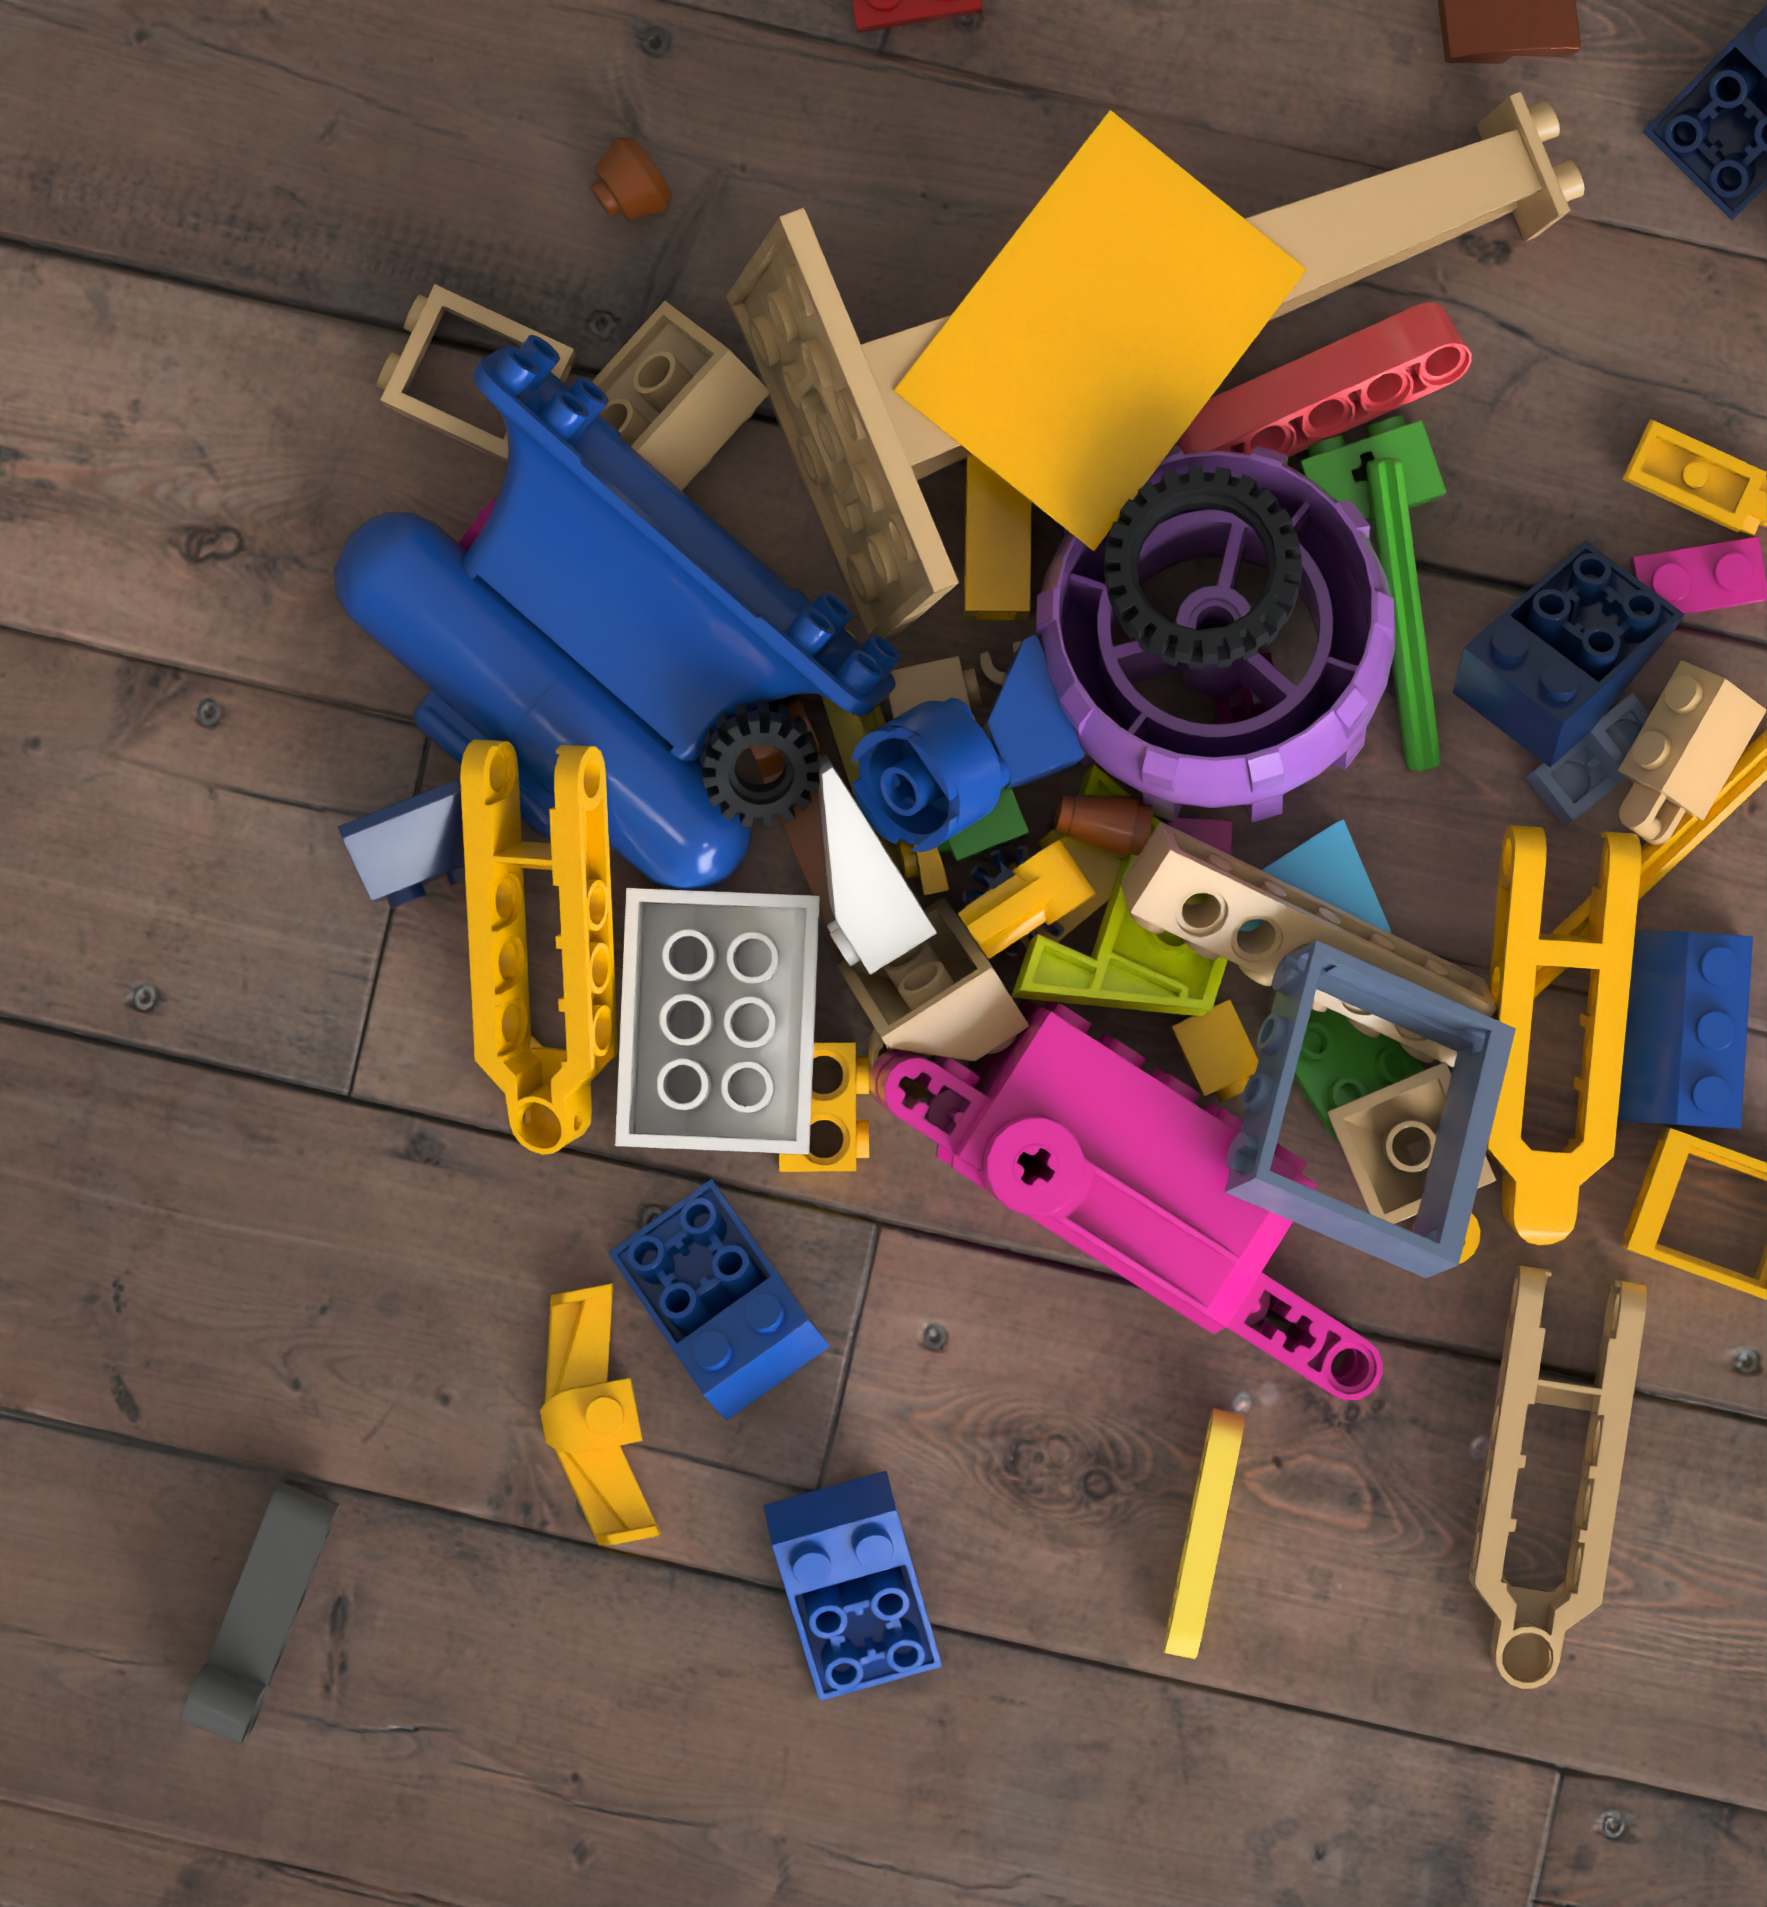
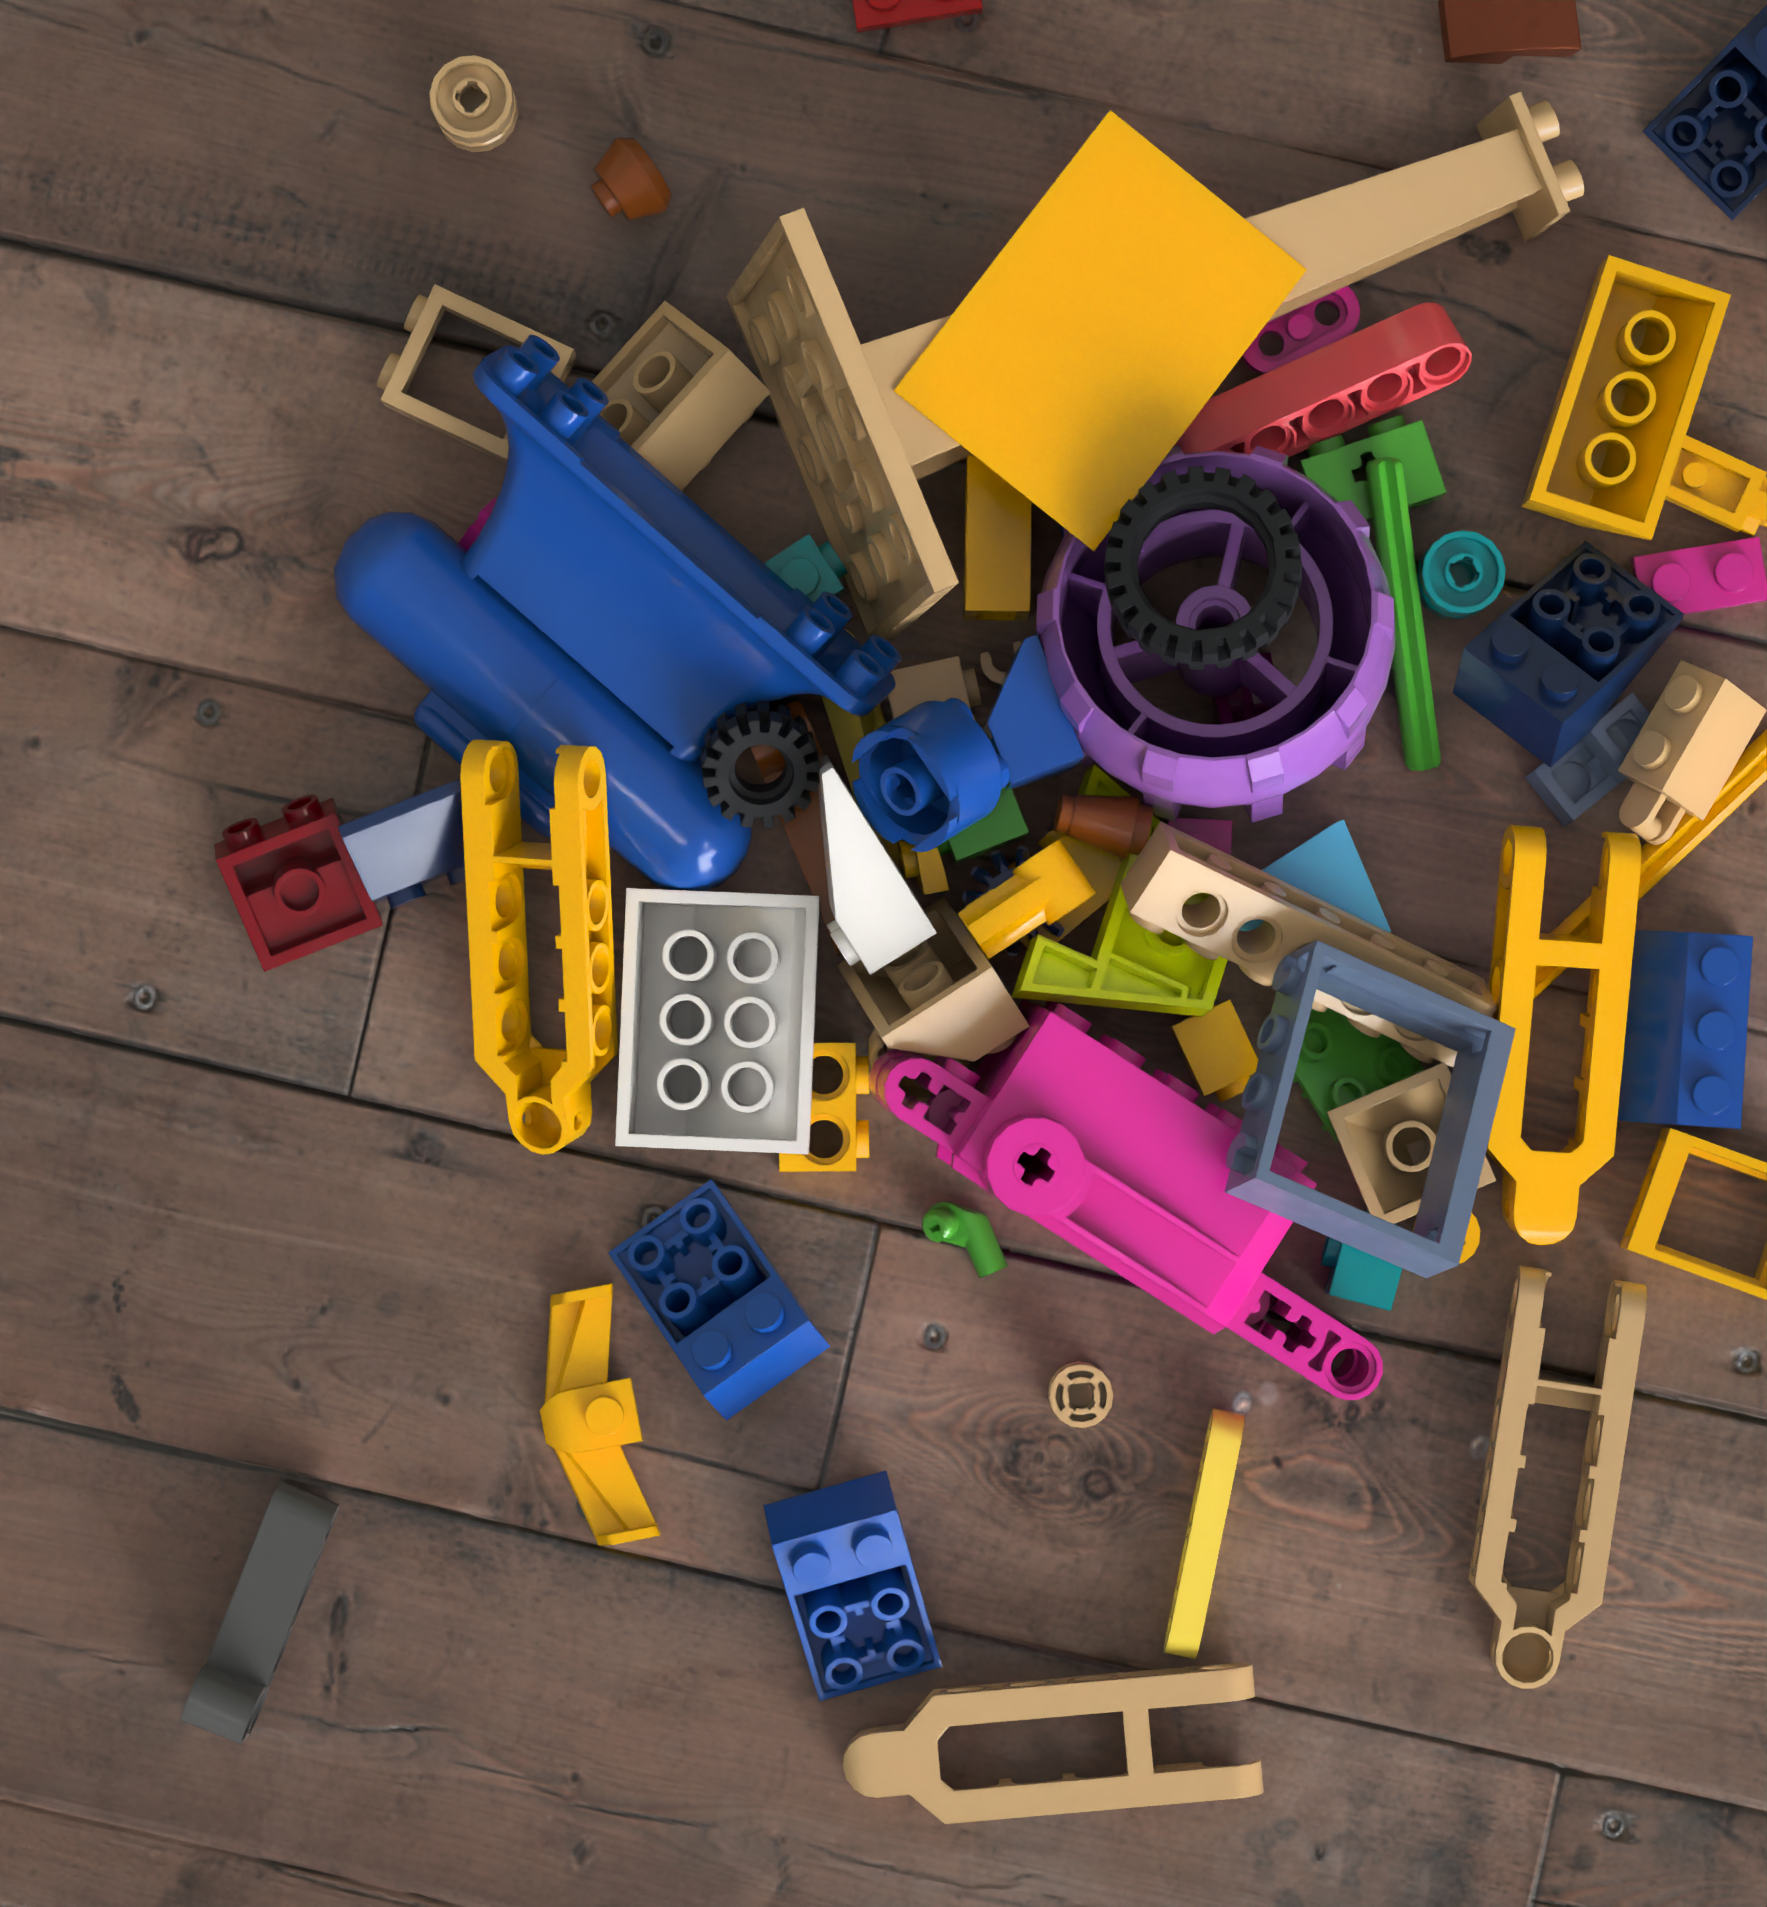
none -> dark red plate [214,795,383,972]
none -> tan wheel [429,55,518,152]
none -> teal brick [764,534,848,602]
none -> tan piece [843,1663,1264,1824]
none -> bright green arm [922,1201,1008,1278]
none -> tan wheel [1047,1361,1113,1428]
none -> dark pink plate [1241,286,1360,375]
none -> teal brick [1320,1210,1402,1311]
none -> teal wheel [1416,530,1506,621]
none -> yellow slope [1521,255,1731,540]

